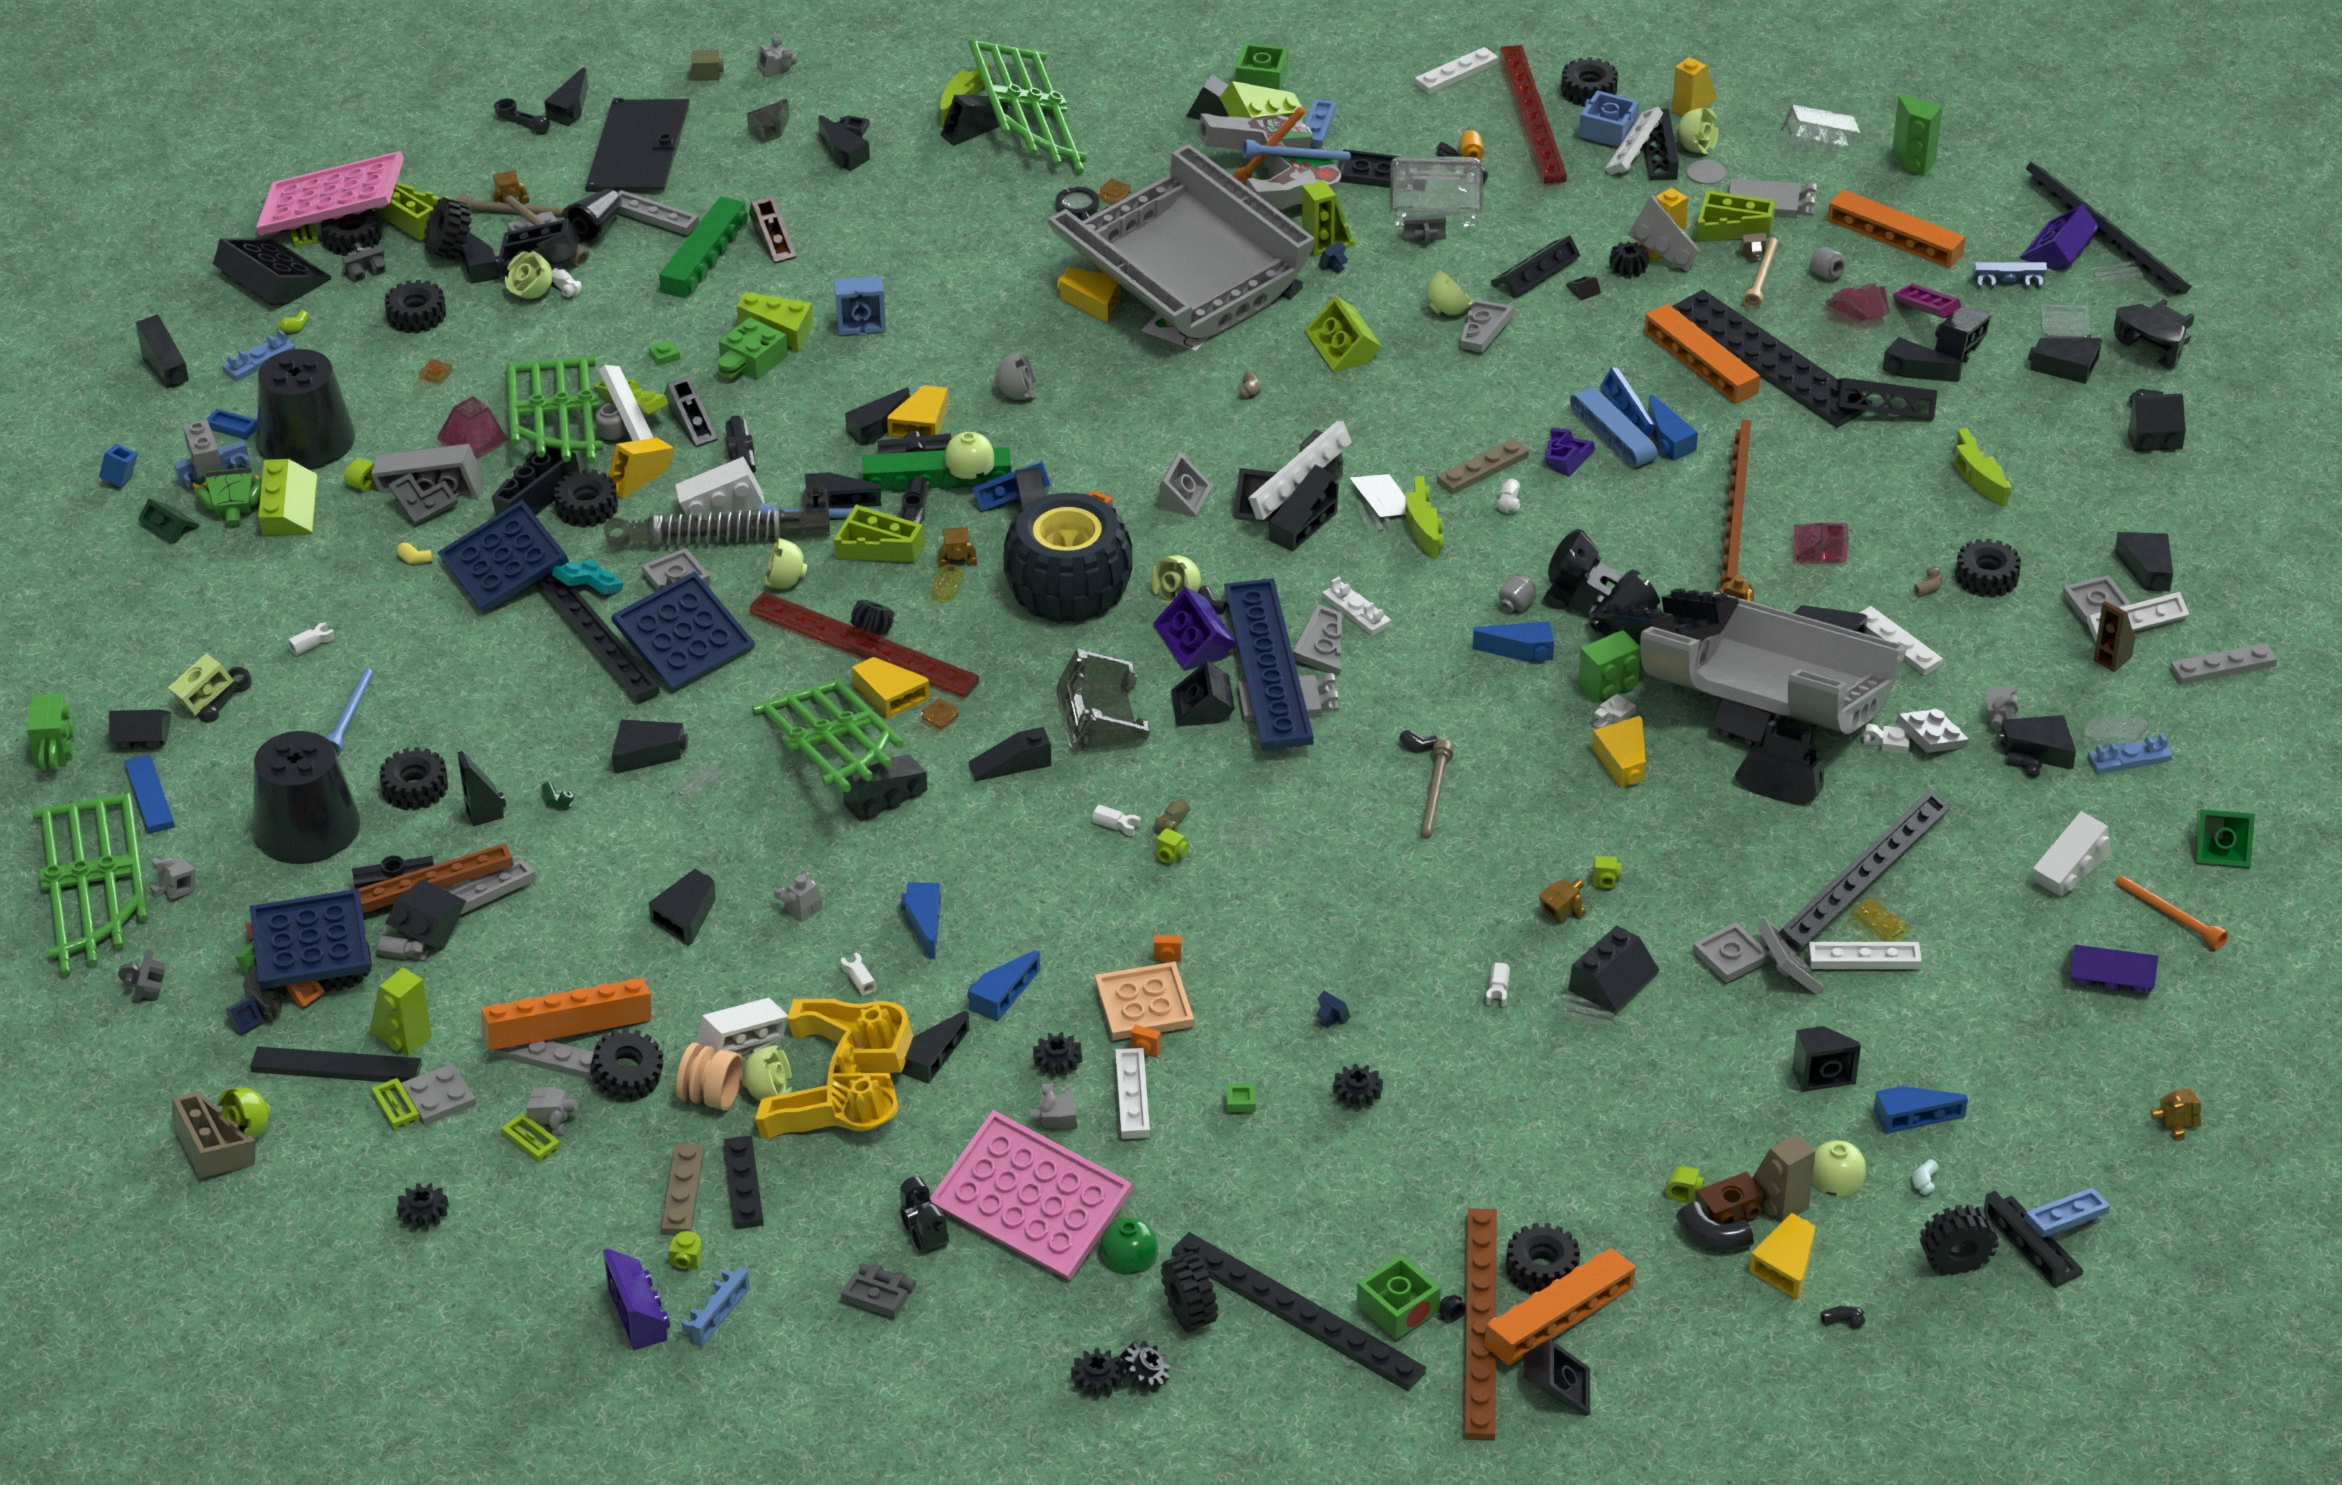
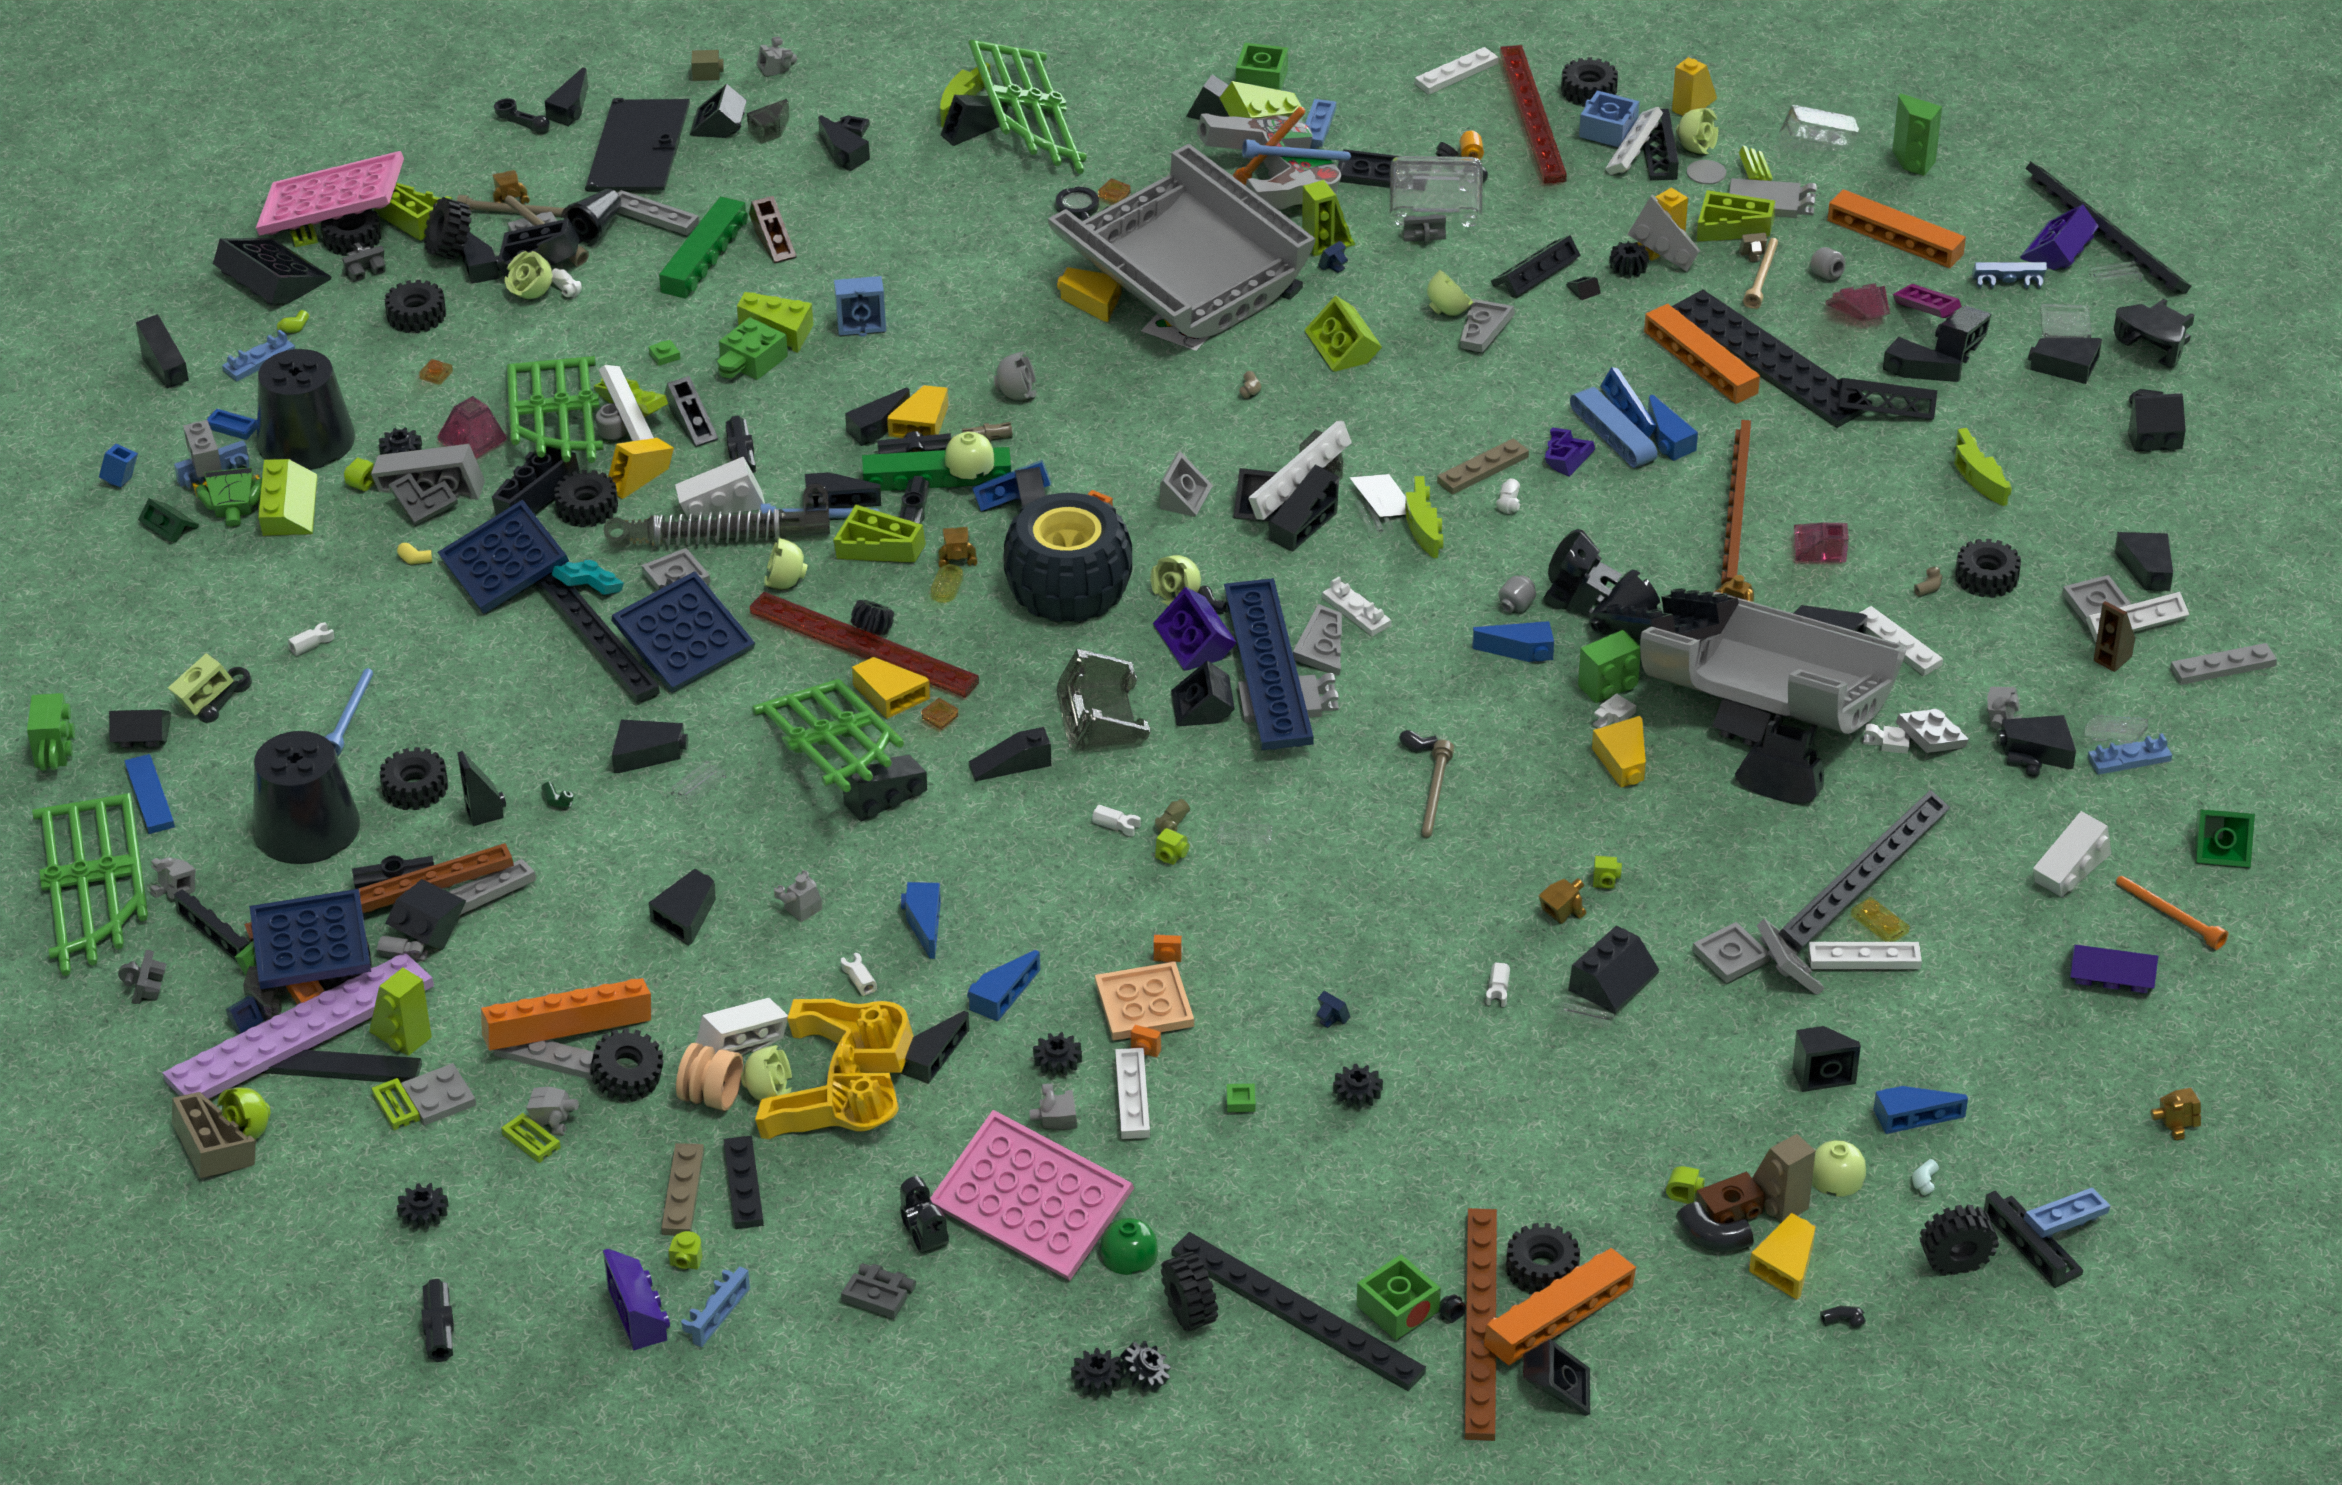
none -> lavender plate [162,953,434,1099]
none -> black plate [174,889,250,963]
none -> black gear [378,427,422,455]
none -> black piece [421,1279,454,1362]
none -> black slope [690,84,747,138]
none -> dark tan pin [962,422,1013,442]
none -> lime tile [1738,146,1773,181]

